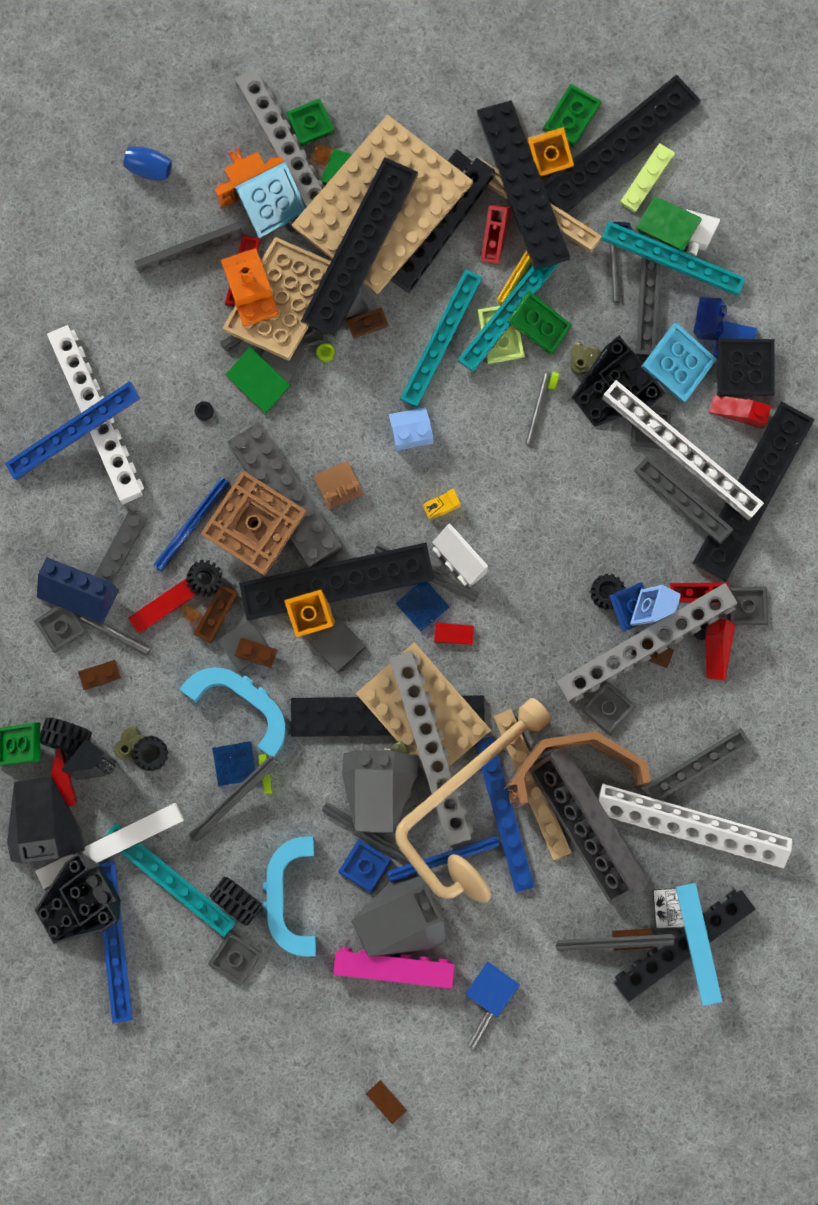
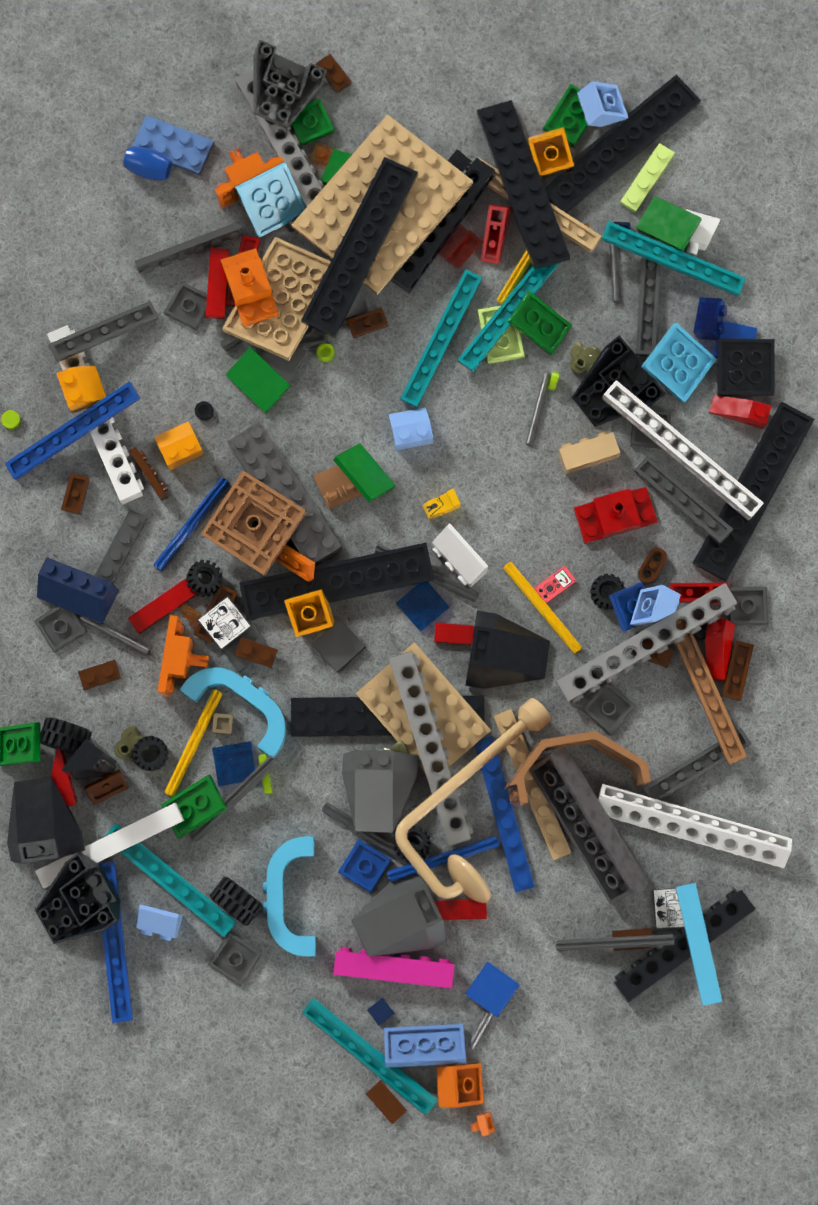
none -> lime tile [1,410,21,430]
none -> dark grey plate [49,301,159,363]
none -> light orange slope [56,366,106,414]
none -> reddish brown plate [61,473,90,515]
none -> reddish brown plate [84,769,129,805]
none -> reddish brown plate [129,447,168,501]
none -> medium blue plate [132,115,214,175]
none -> light blue slope [136,904,183,941]
none -> light orange slope [154,421,204,470]
none -> orange brick [157,615,209,698]
none -> green tile [161,775,228,839]
none -> dark grey tile [163,281,207,331]
none -> yellow axle [165,689,222,797]
none -> white tile [197,596,251,650]
none -> red tile [205,247,229,319]
none -> dark tan plate [212,713,234,735]
none -> dark grey wedge [253,40,327,129]
none -> orange plate [275,545,315,582]
none -> teal plate [302,997,438,1115]
none -> reddish brown plate [315,54,352,93]
none -> green tile [333,443,396,503]
none -> dark blue tile [367,998,395,1025]
none -> medium blue plate [384,1024,466,1068]
none -> black tyre [394,826,431,862]
none -> red plate [434,900,487,920]
none -> orange slope [436,1063,484,1108]
none -> clear red slope [438,224,483,269]
none -> black wedge [465,611,550,689]
none -> orange tile [470,1112,495,1136]
none -> yellow axle [504,562,582,654]
none -> coral tile [534,566,576,604]
none -> tan brick [558,432,620,474]
none -> red brick [573,487,658,544]
none -> light blue slope [577,81,628,127]
none -> reddish brown plate [638,548,667,584]
none -> medium nougat plate [675,620,747,765]
none -> reddish brown plate [721,640,754,701]

